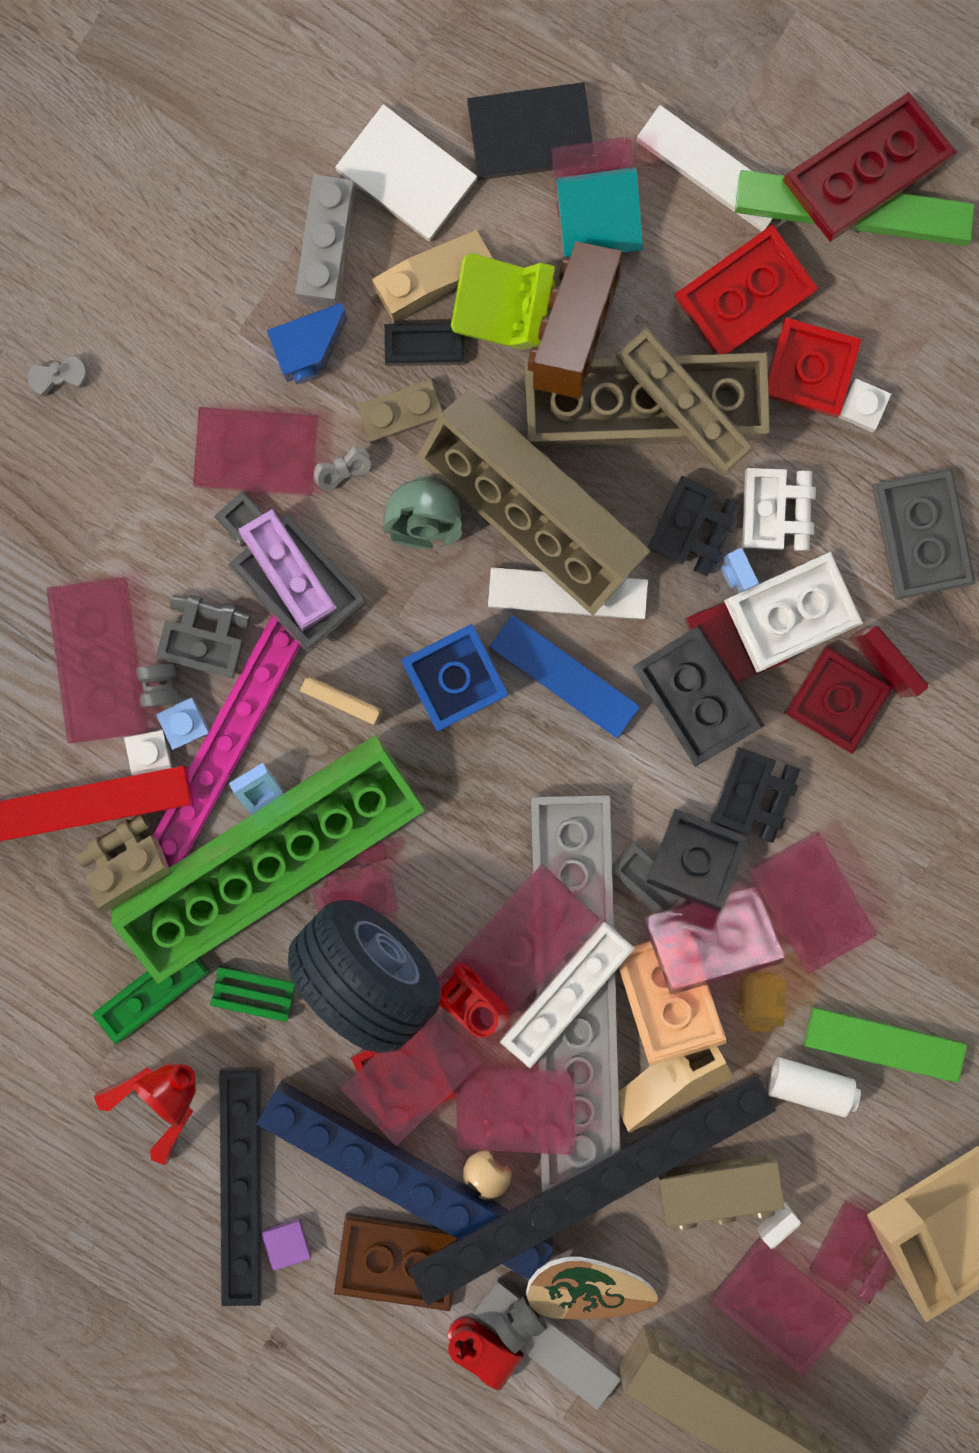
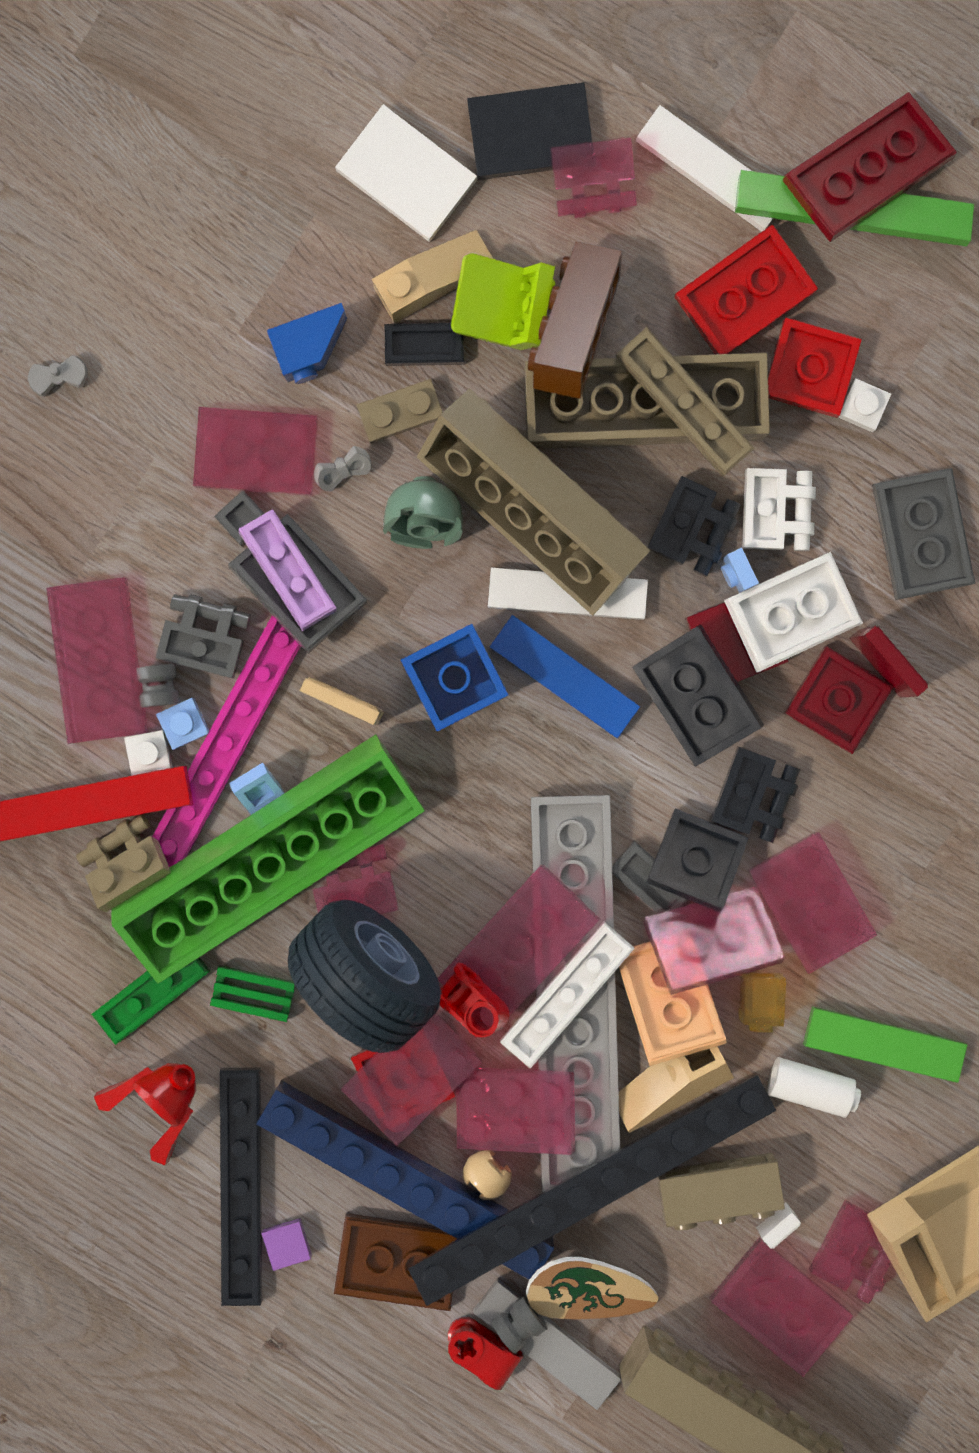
light grey brick [295,174,356,308] -> none
teal tile [556,167,643,257] -> none

